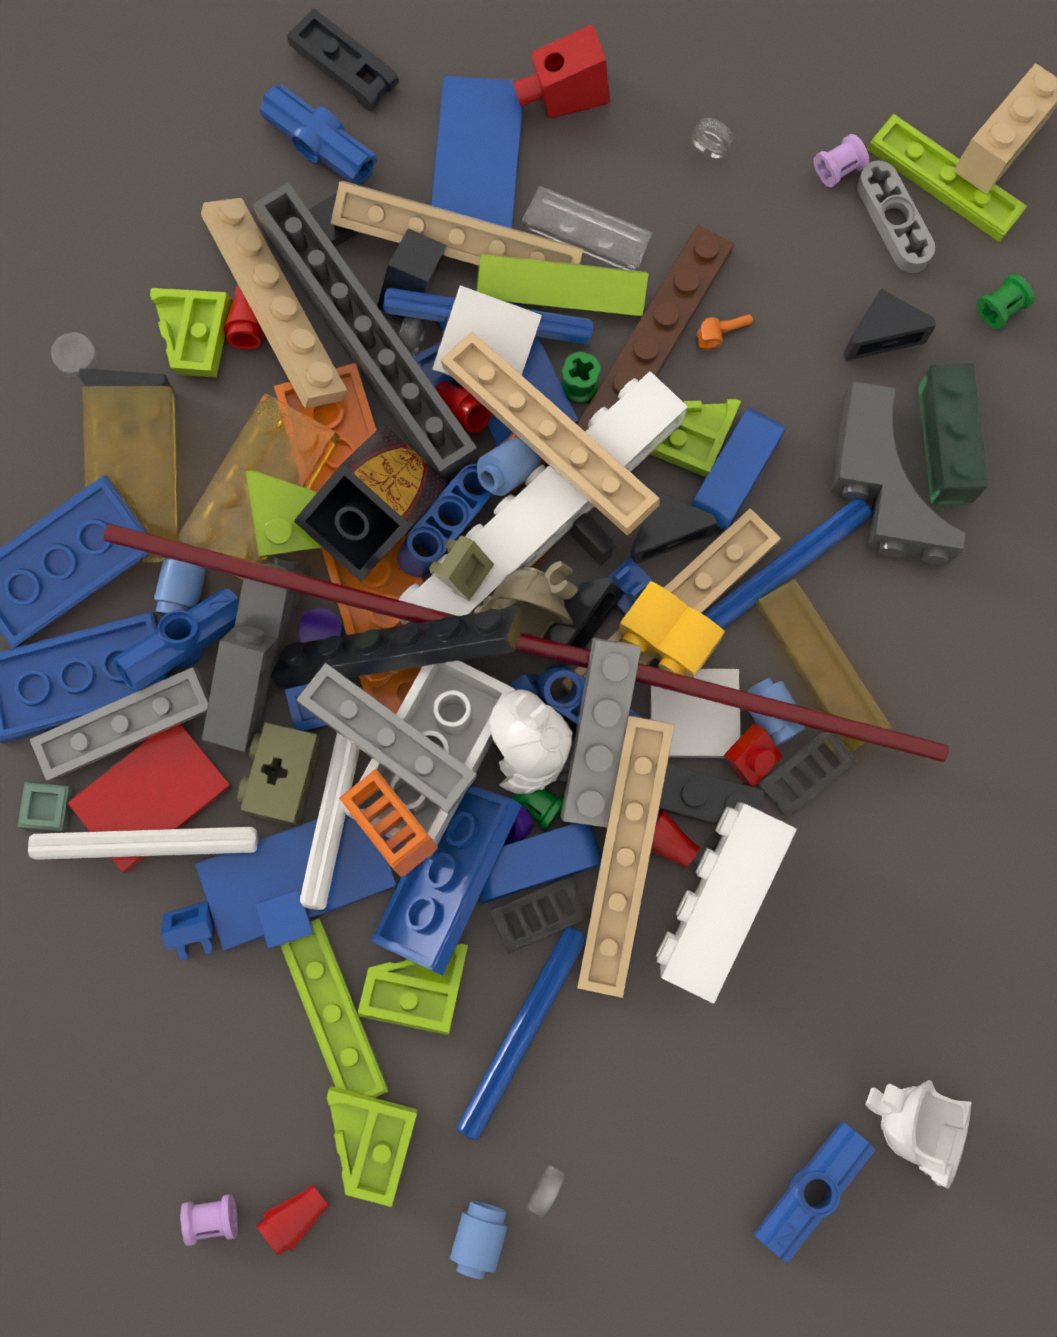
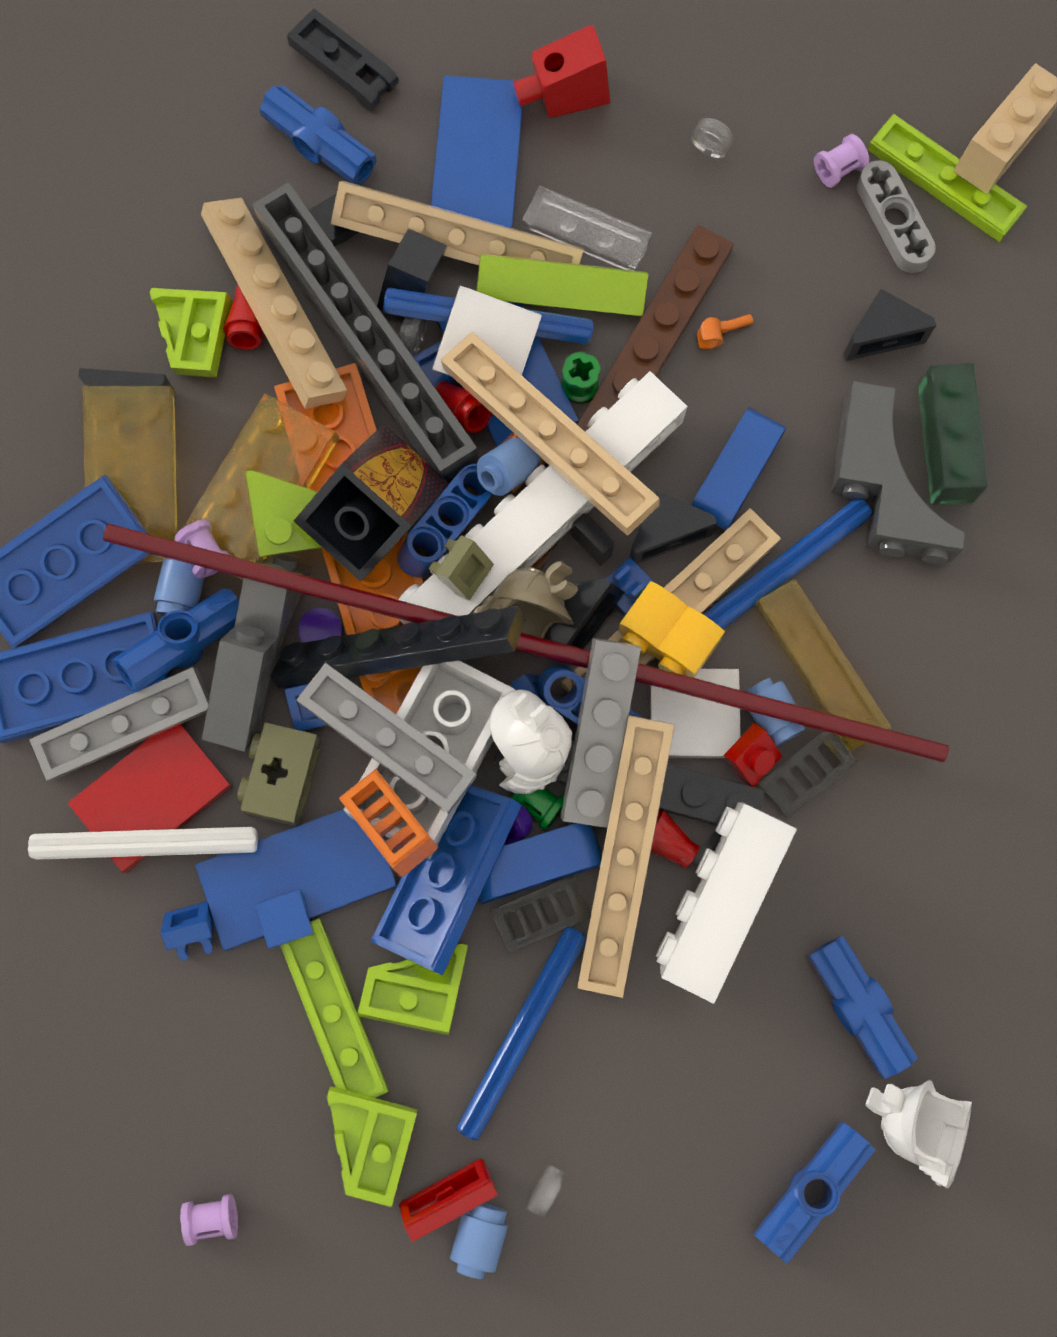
sand green tile [17,782,73,833] -> none
clear tile [51,332,97,377] -> none
red cone [256,1184,330,1256] -> none
white axle [300,732,360,910] -> none
lime wing [650,399,741,477] -> none
green bush [976,274,1035,330] -> none
none -> lavender bush [174,519,229,579]
none -> red tile [399,1158,498,1242]
none -> blue piece [807,935,918,1079]

